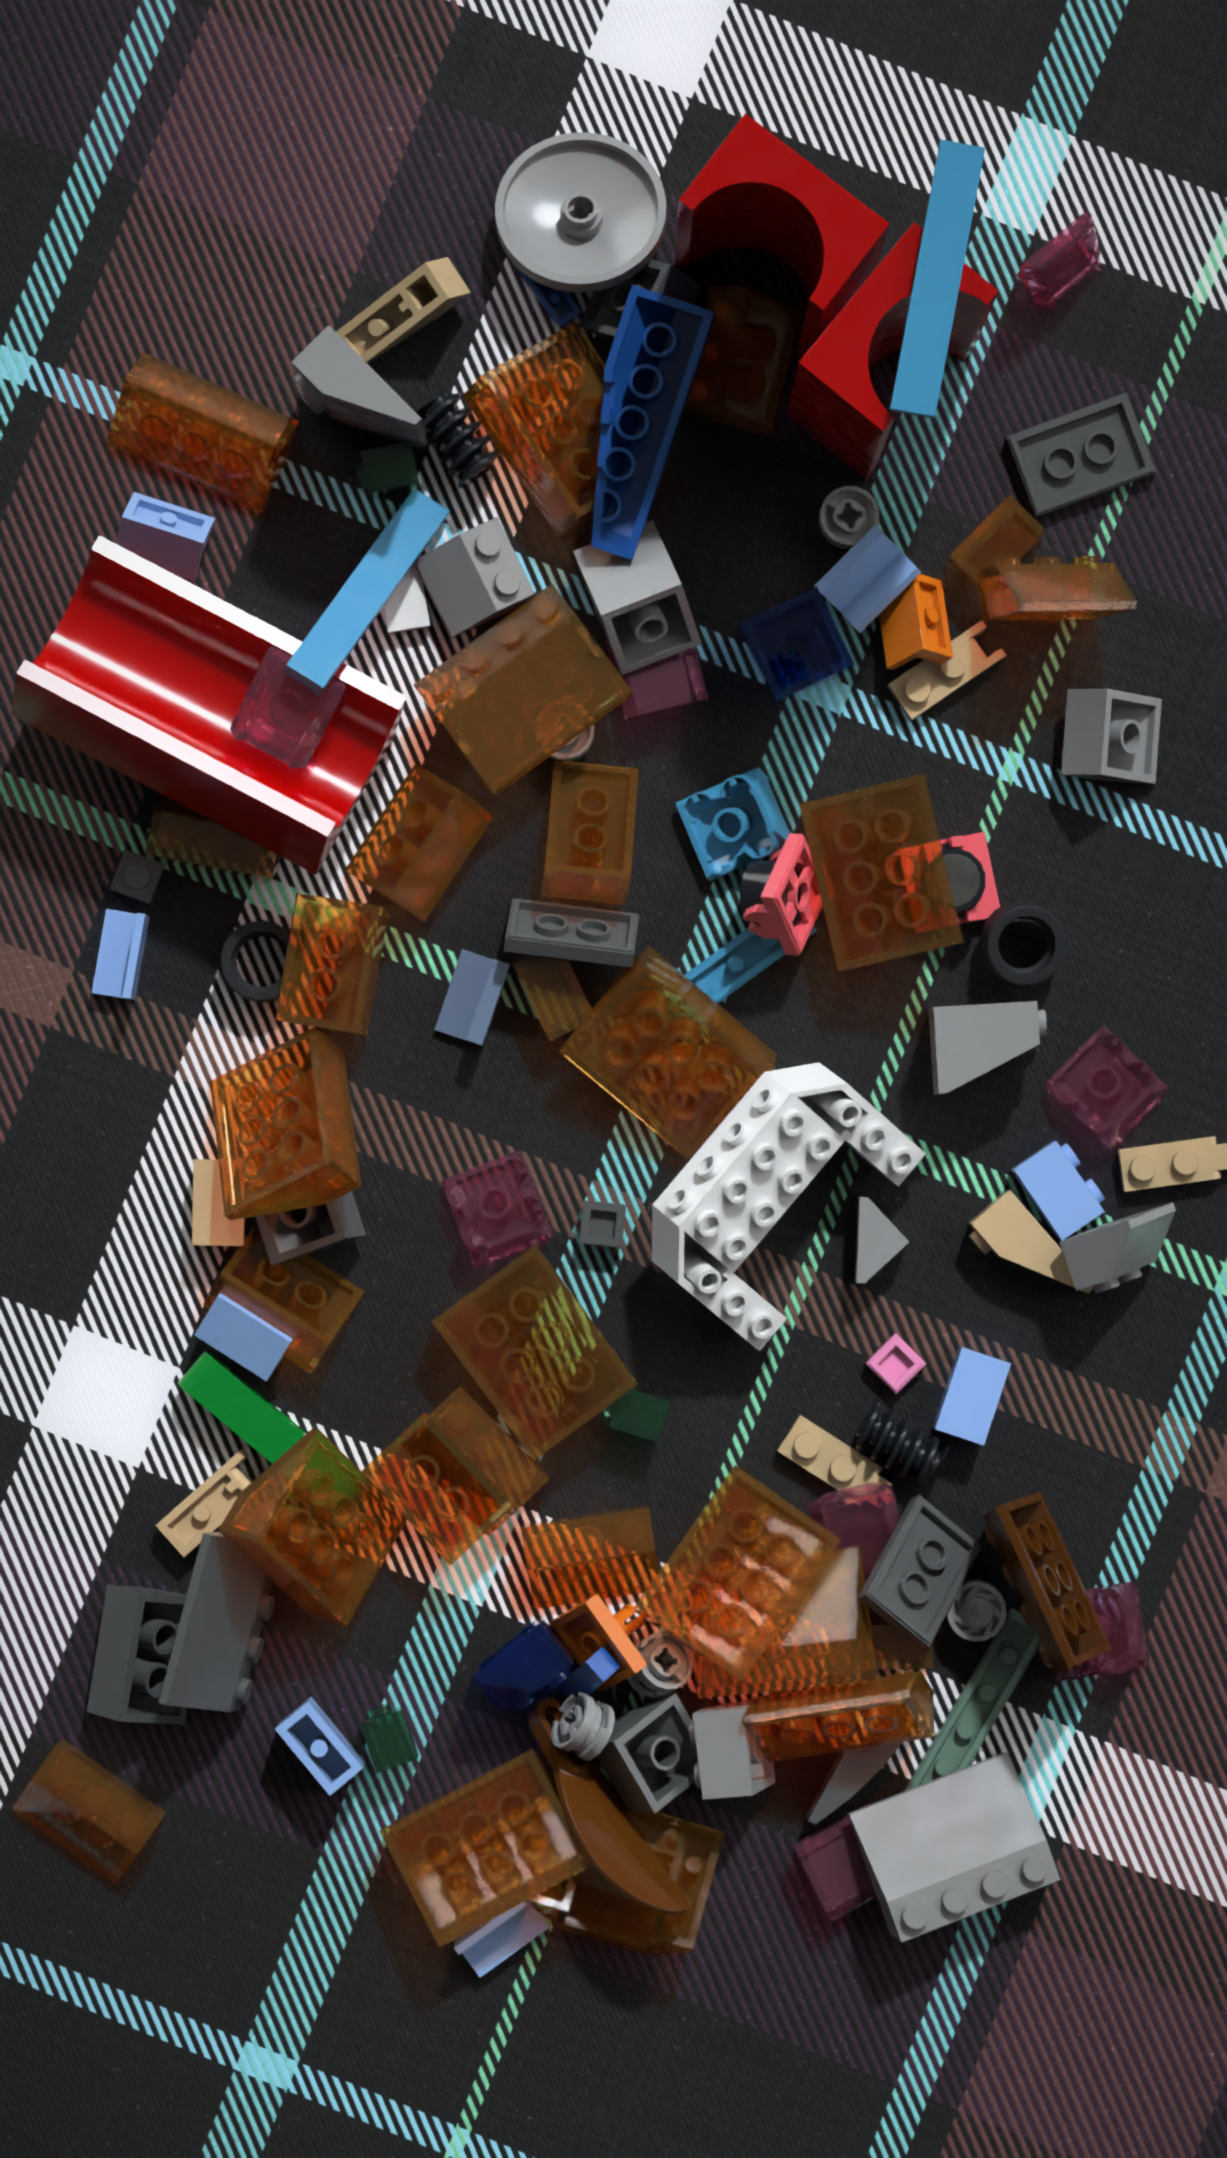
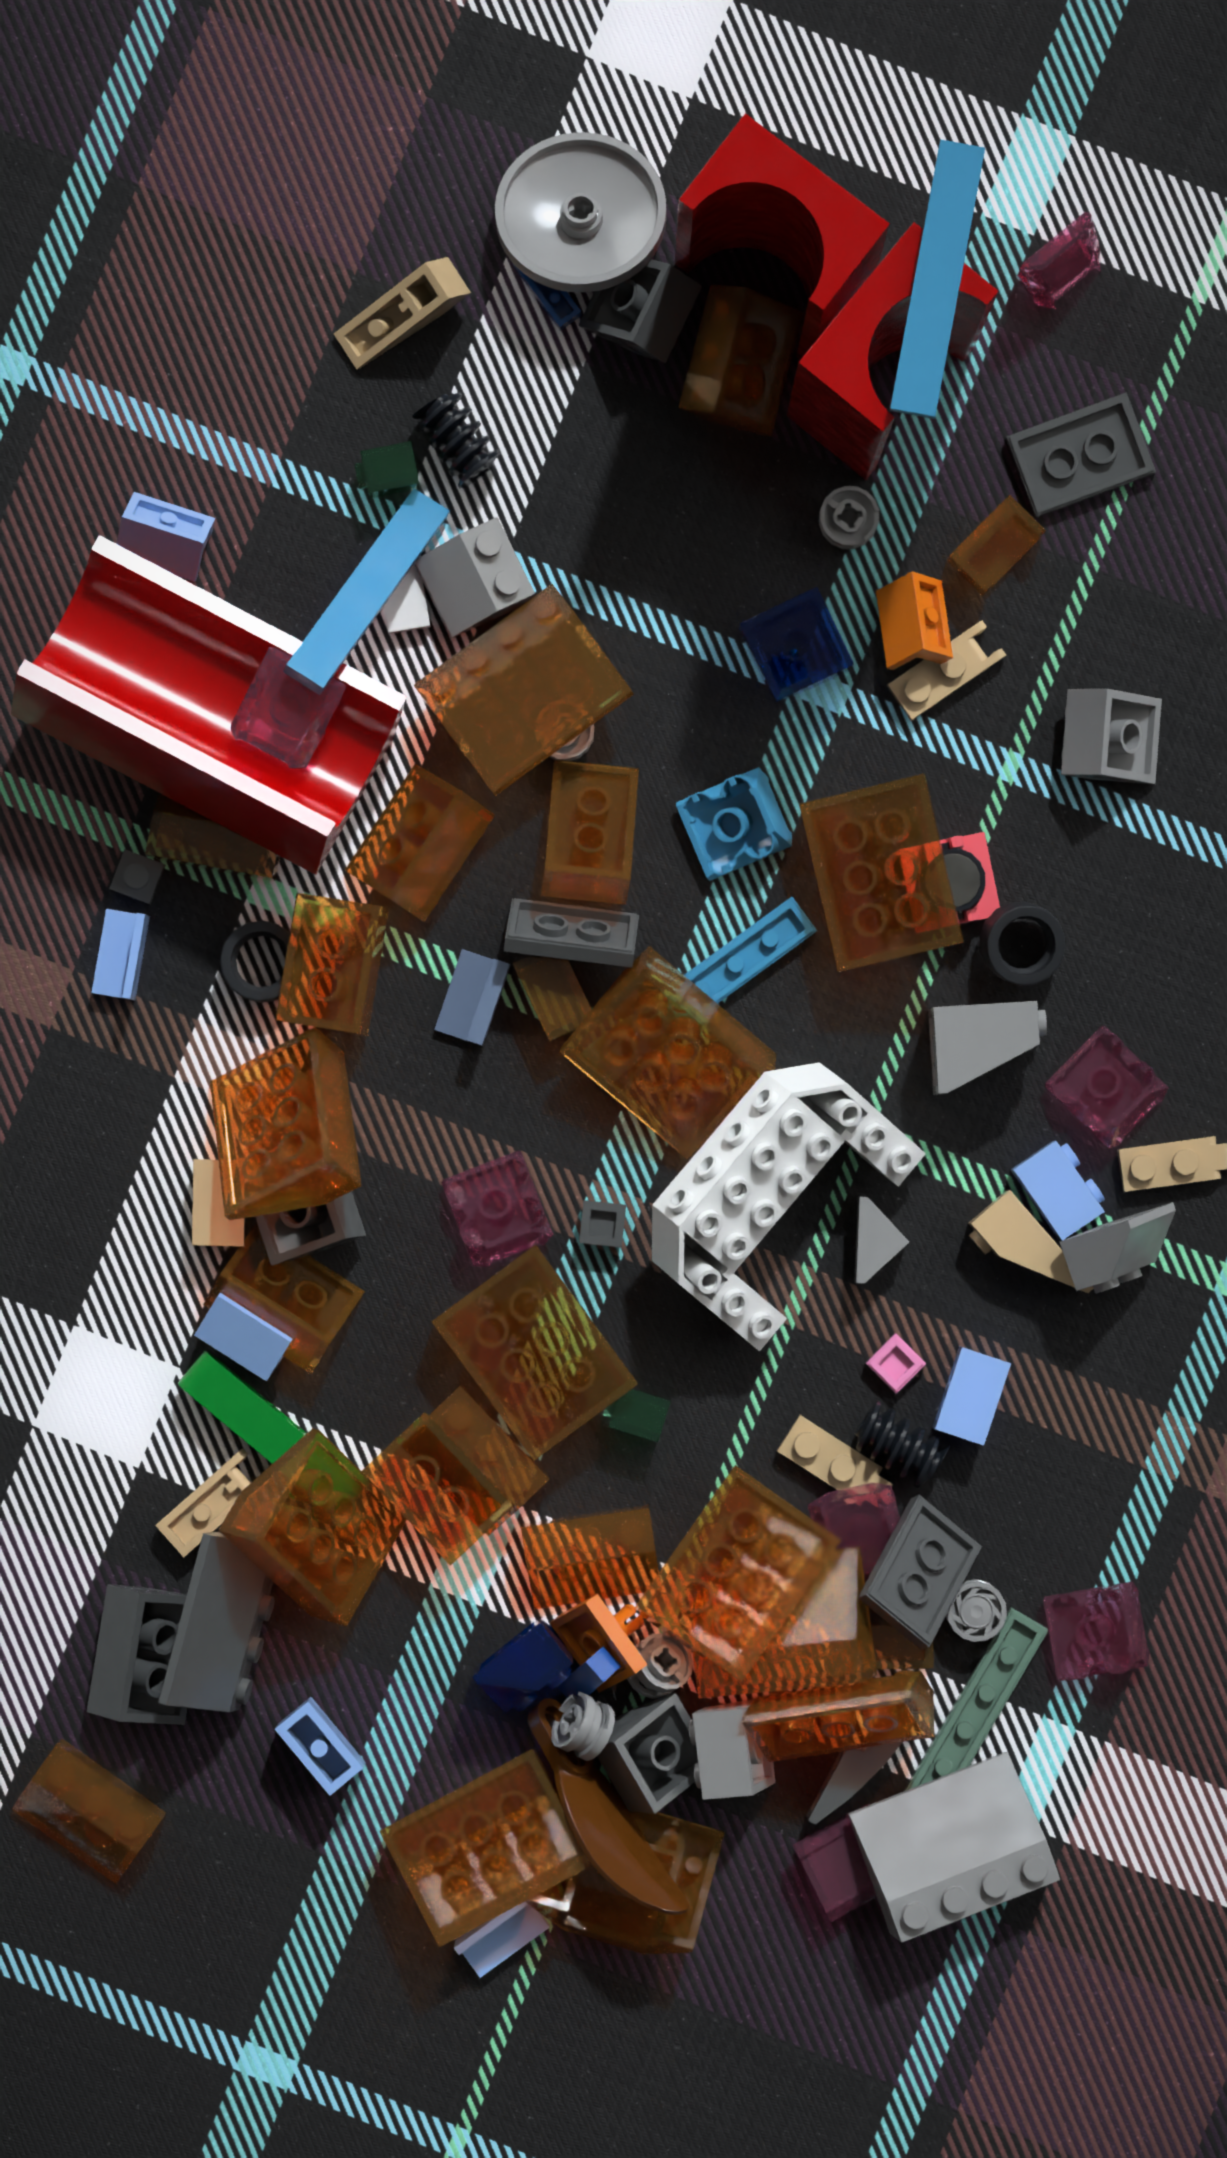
clear orange slope [106,352,299,513] -> none
light grey slope [291,325,428,449] -> none
clear green brick [360,1702,419,1773] -> none
clear orange slope [463,322,672,537] -> none
light grey slope [573,520,702,675] -> none
blue wedge [591,285,717,560] -> none
clear pink slope [605,639,709,720] -> none
coral piece [740,833,828,956] -> none
light blue panel [814,525,921,633] -> none
clear orange slope [979,556,1137,622] -> none
reddish brown slope [984,1492,1112,1675] -> none

